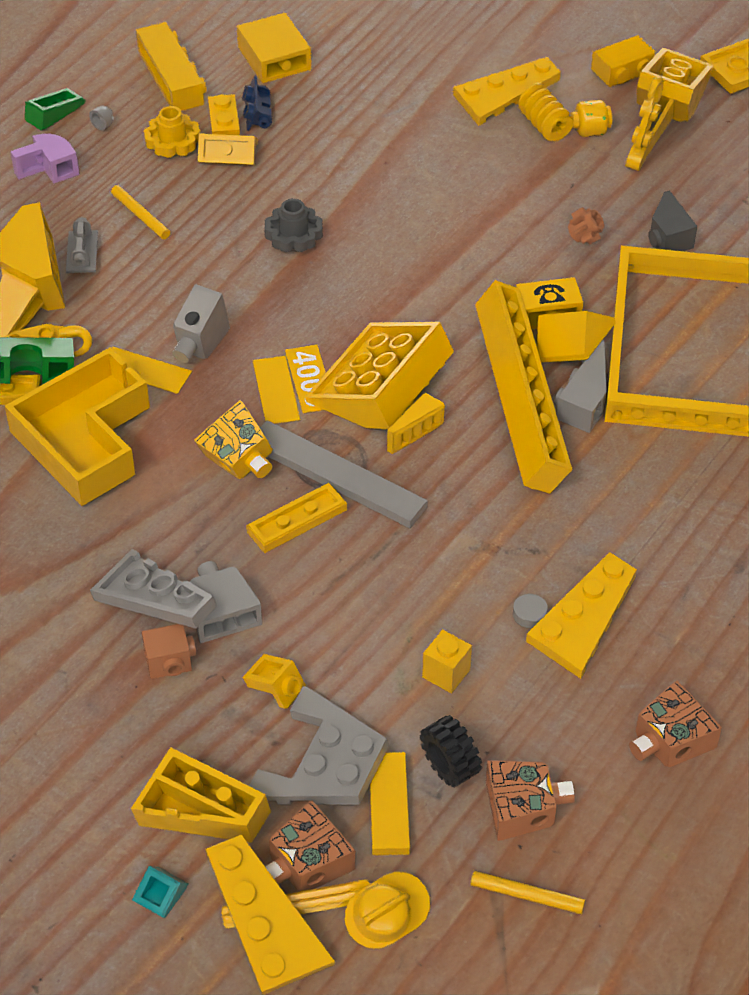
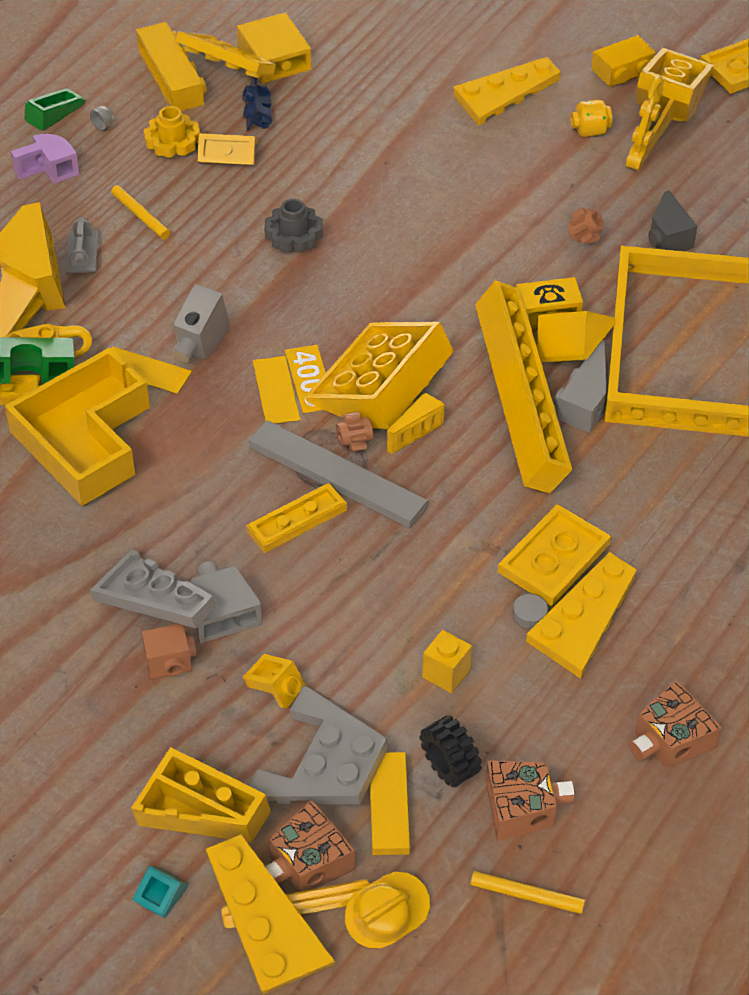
yellow torso [194,400,273,479] -> none
yellow plate [208,94,240,135] -> none
yellow piece [518,83,574,142] -> none
none -> yellow wing [175,31,276,78]
none -> nougat gear [336,412,373,452]
none -> yellow plate [497,504,611,606]

